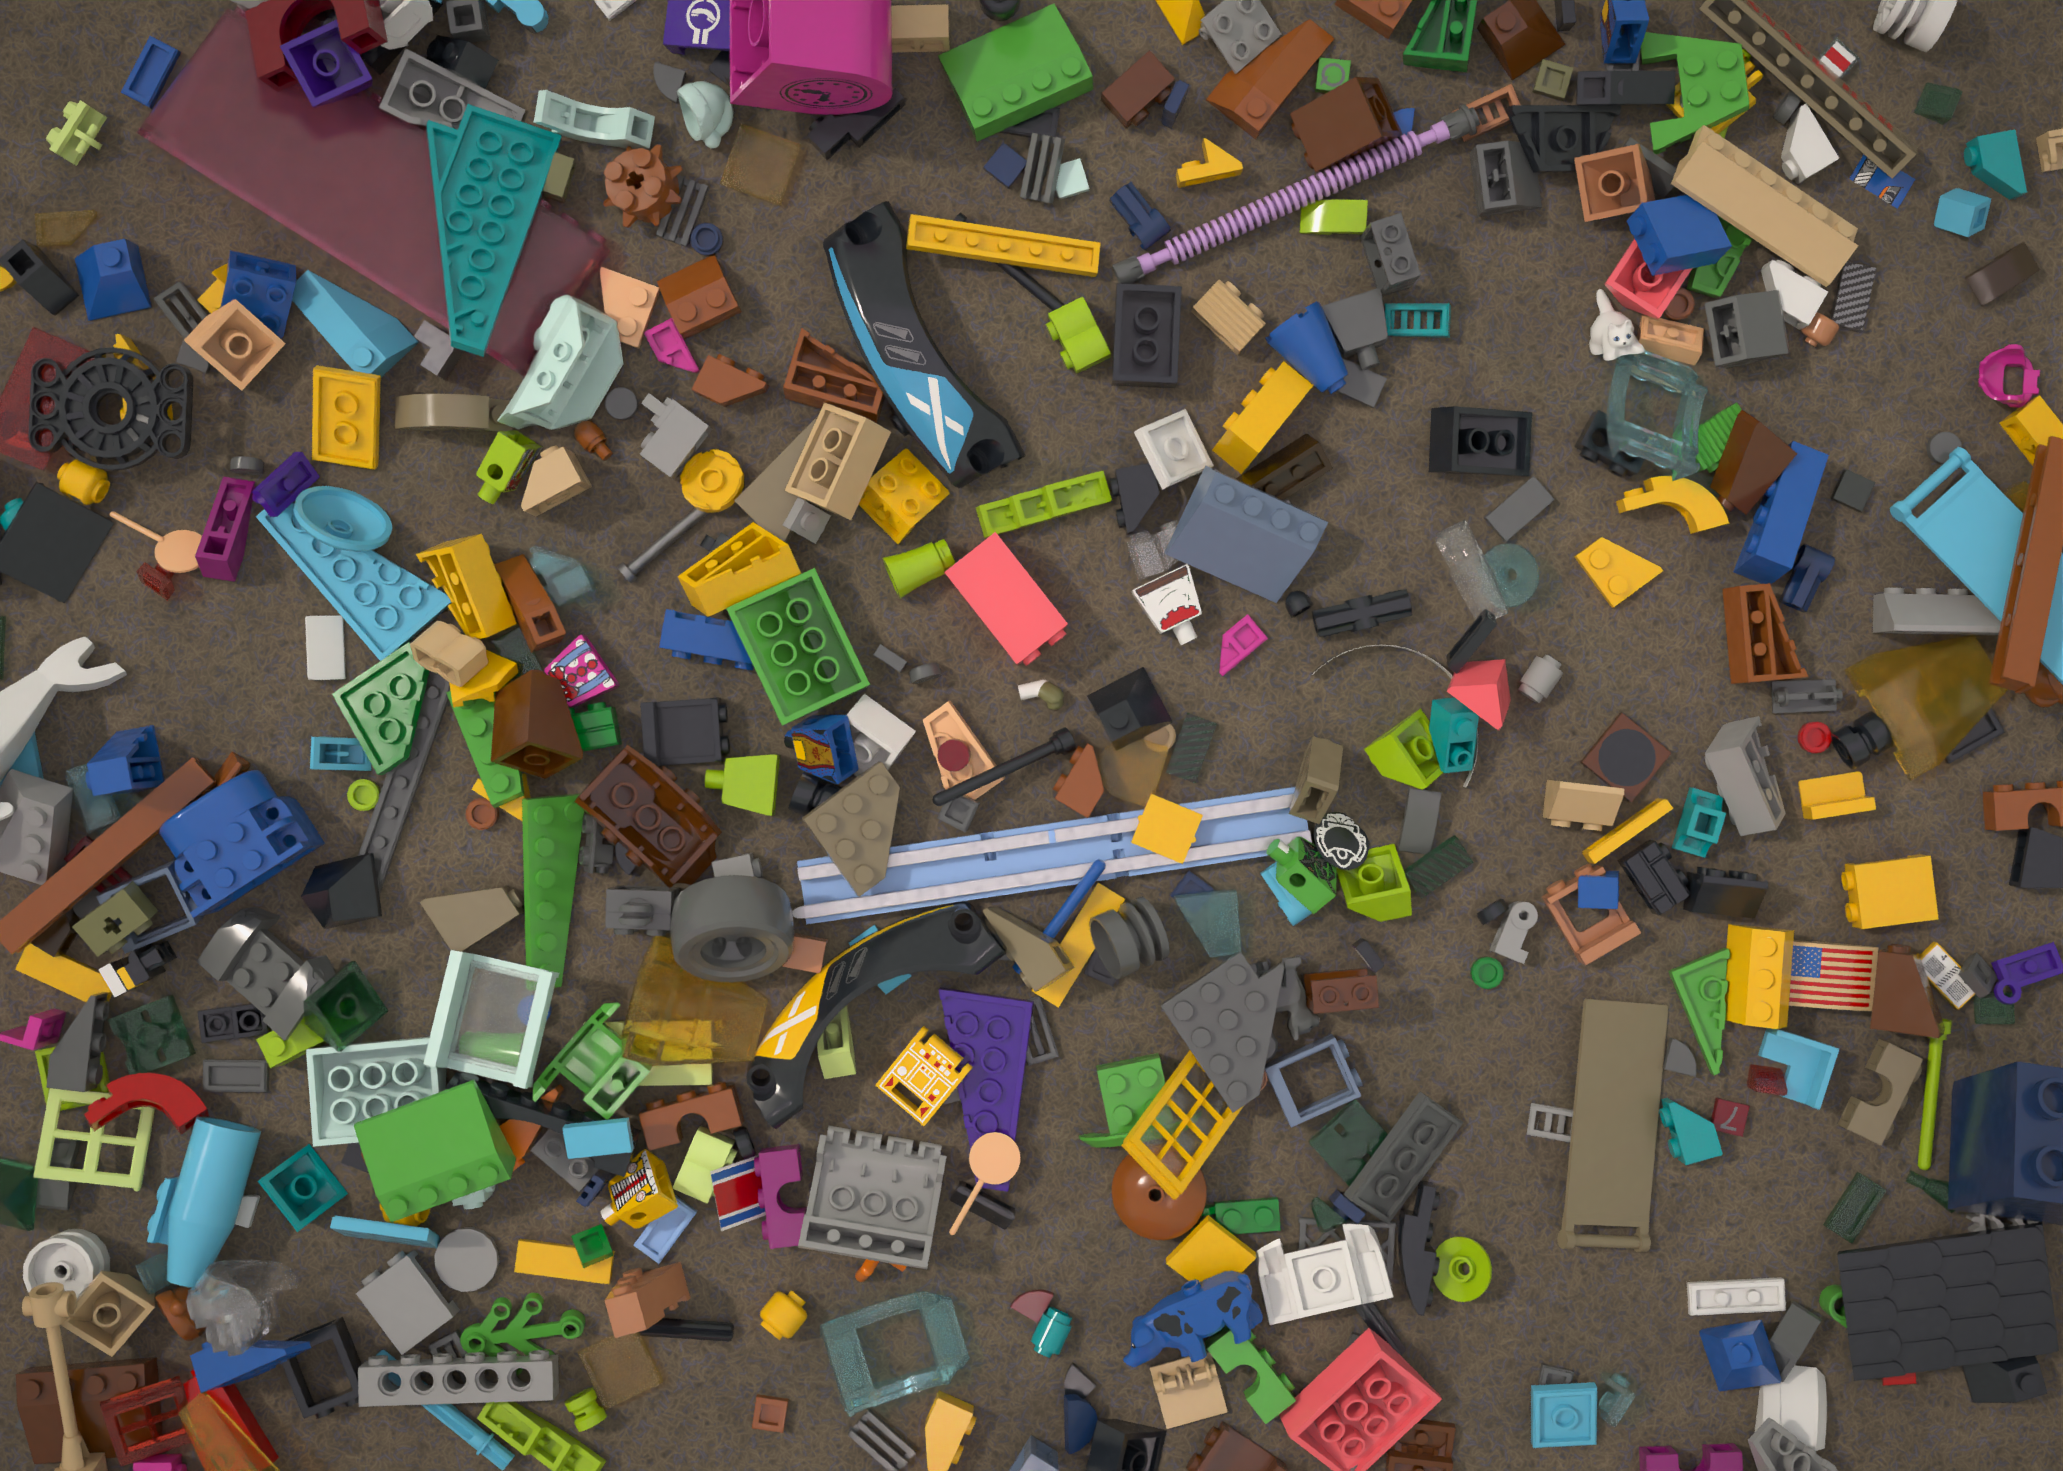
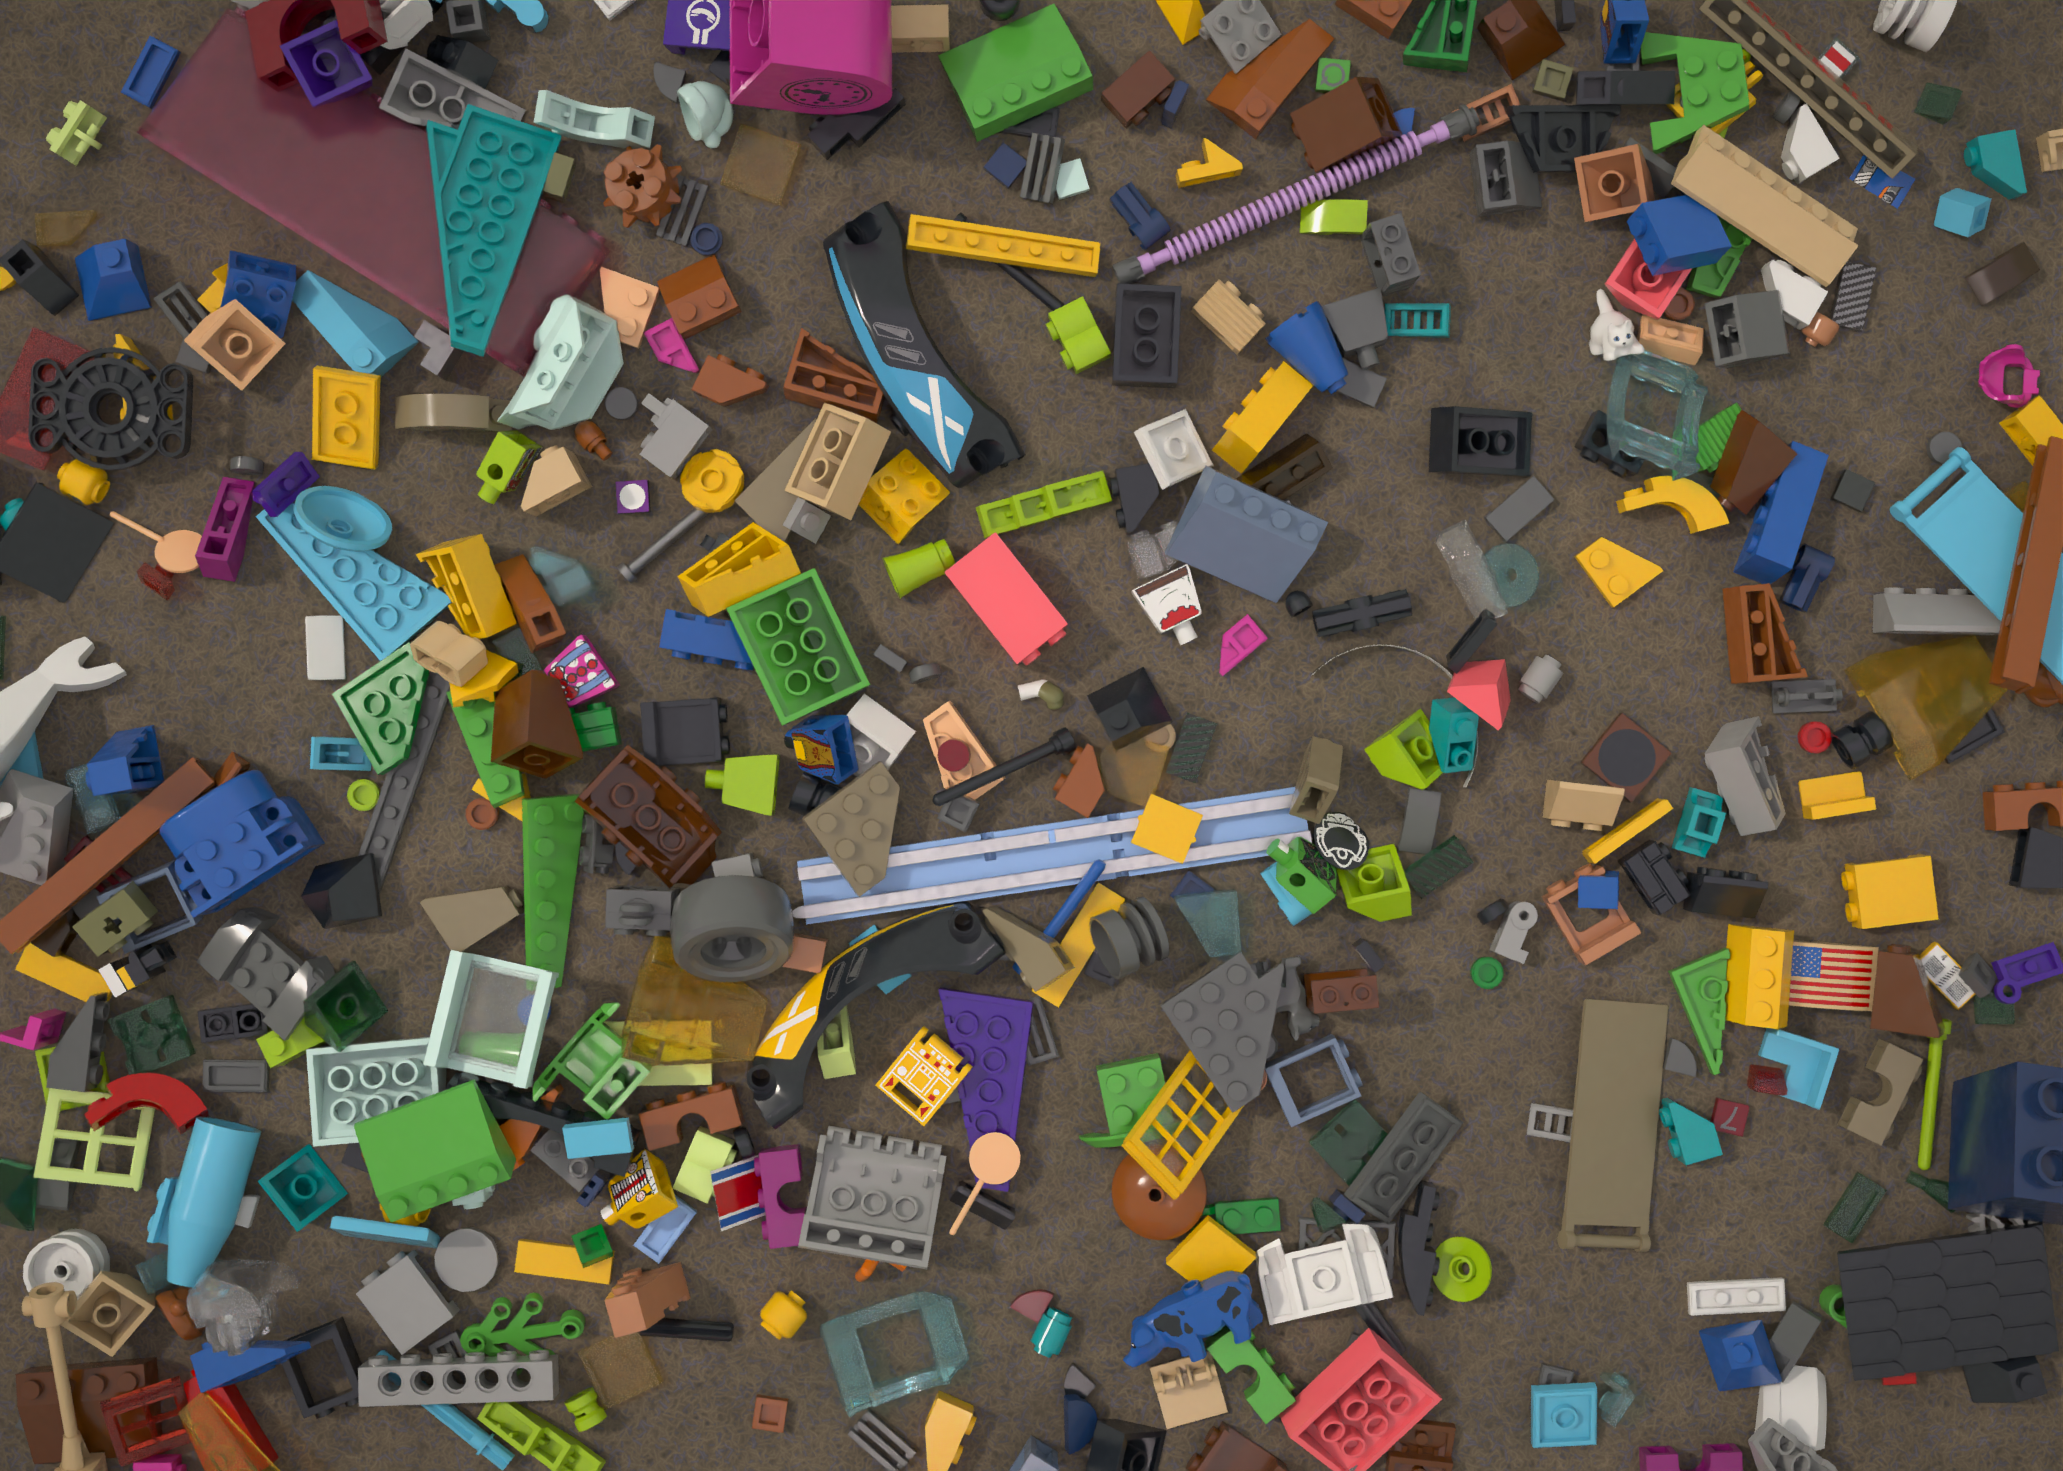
none -> tile [616,480,651,514]

